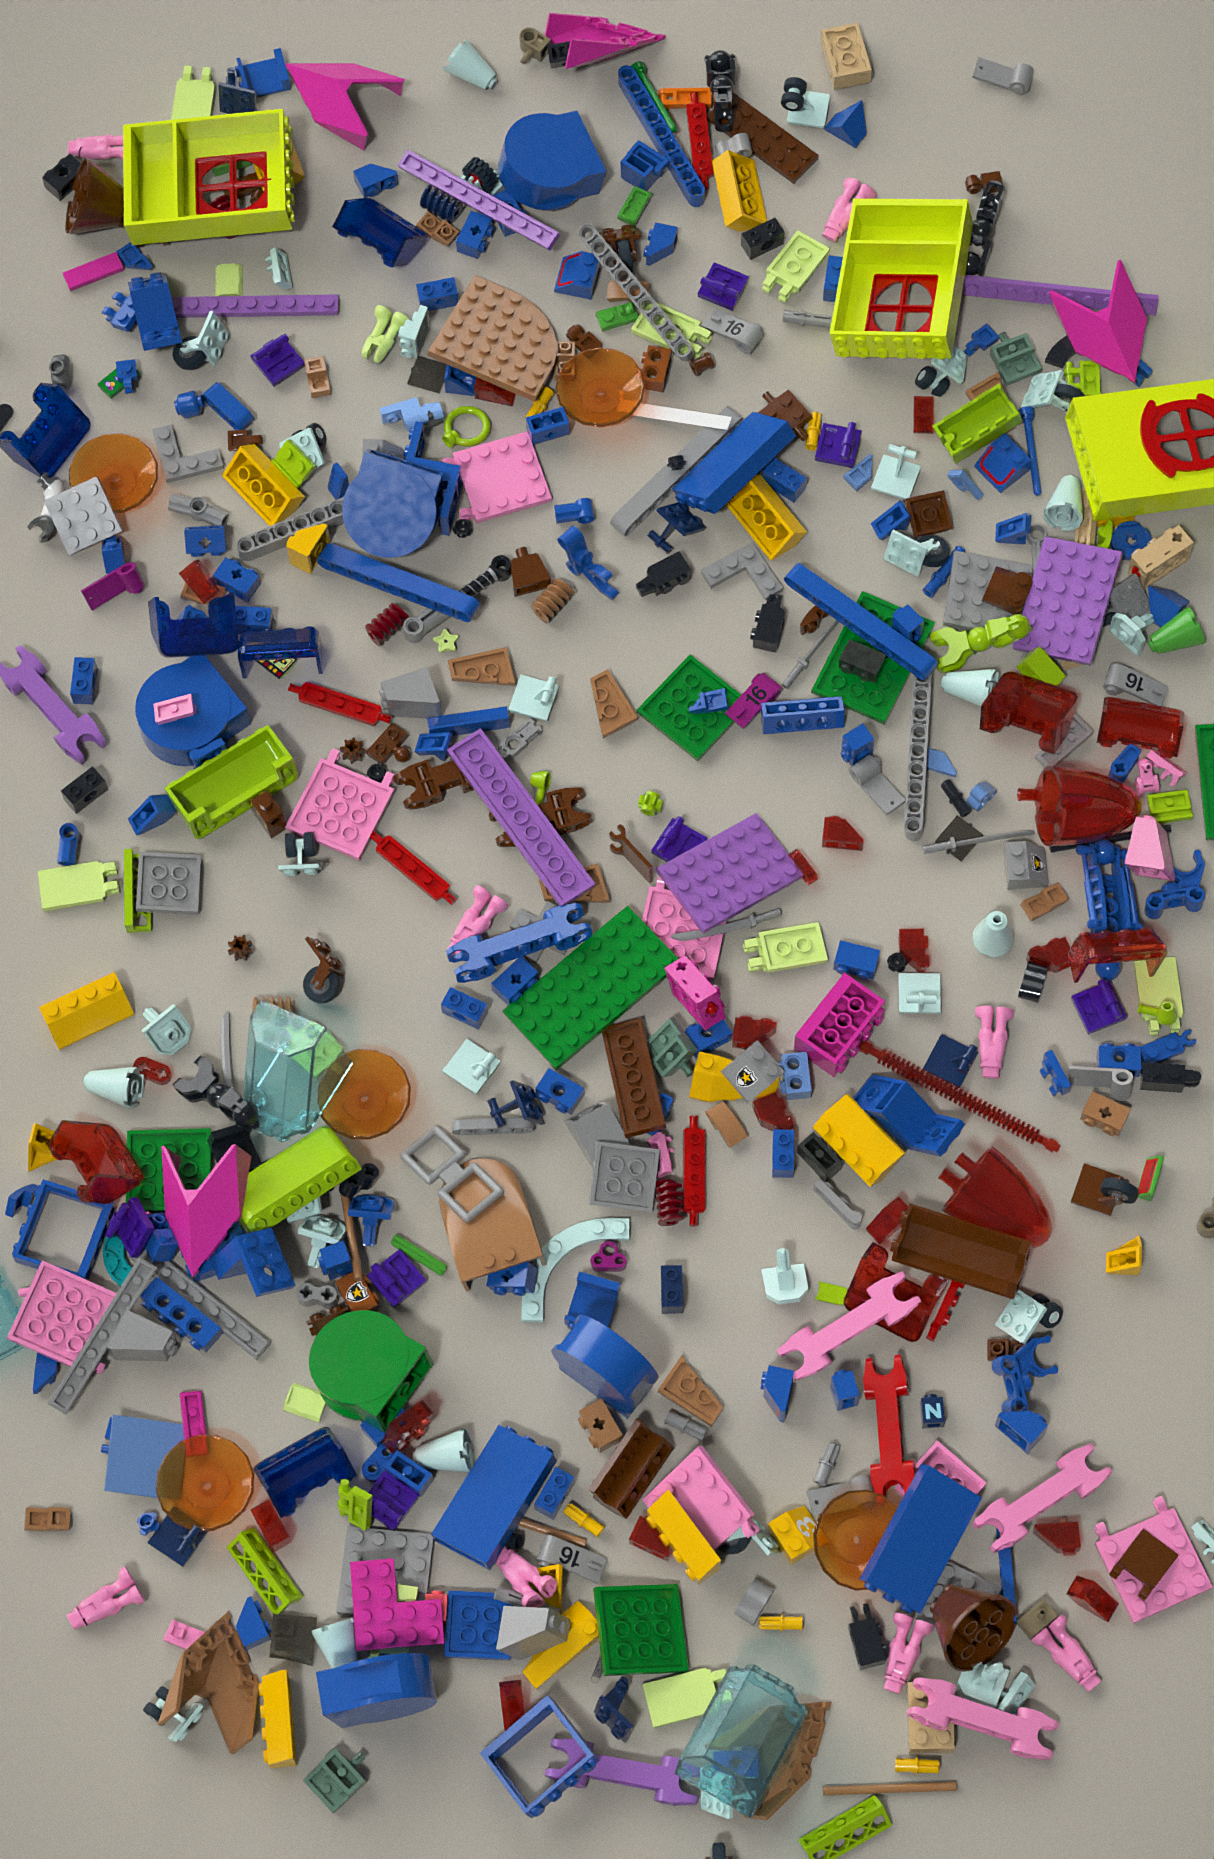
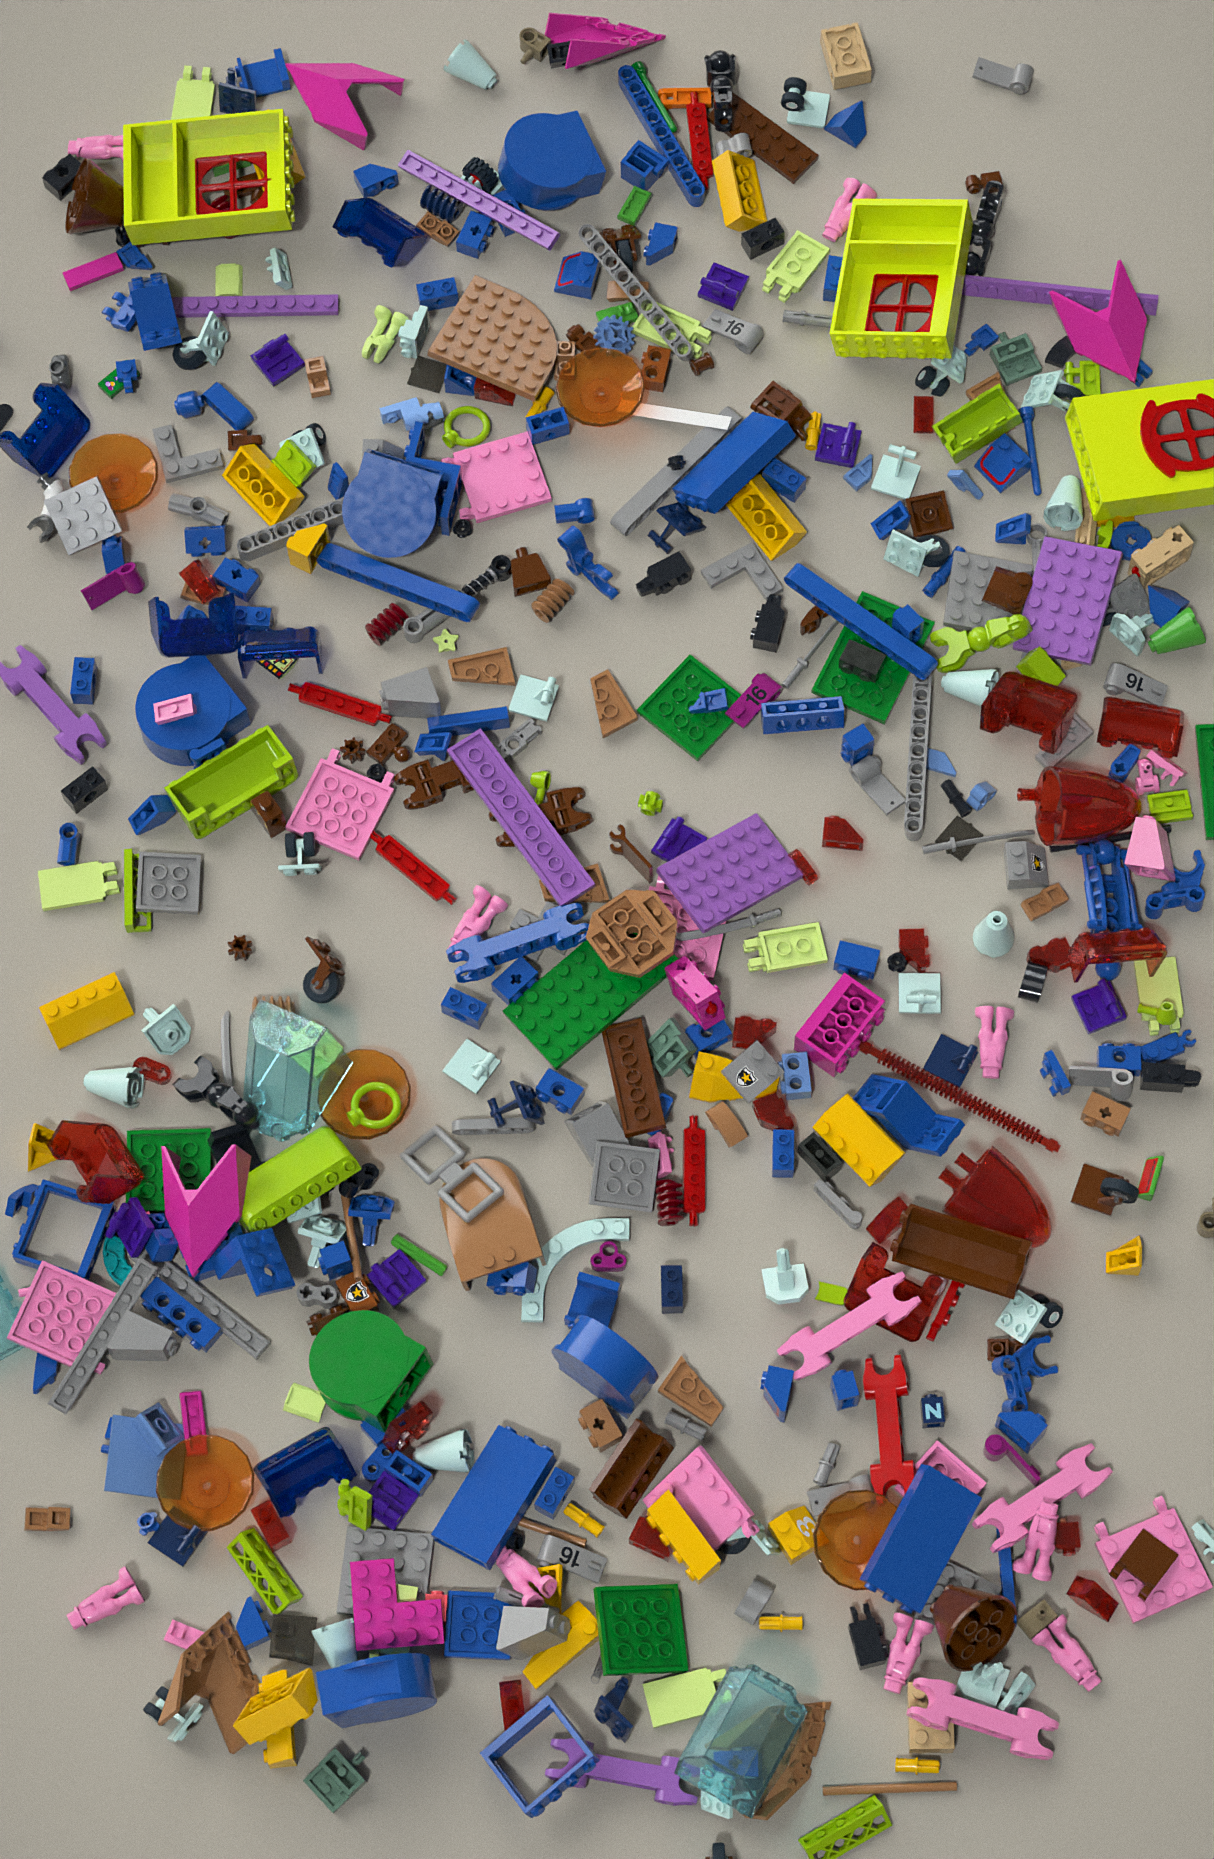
none -> black pin [115,225,131,247]
none -> medium blue slope [132,1402,184,1456]
none -> yellow slope [233,1667,318,1745]
none -> lime piece [346,1082,401,1129]
none -> medium nougat piece [586,890,678,978]
none -> medium blue gear [593,315,635,358]
none -> reddish brown plate [750,381,803,421]
none -> magenta door [983,1434,1041,1487]
none -> bright pink piece [1012,1501,1059,1581]

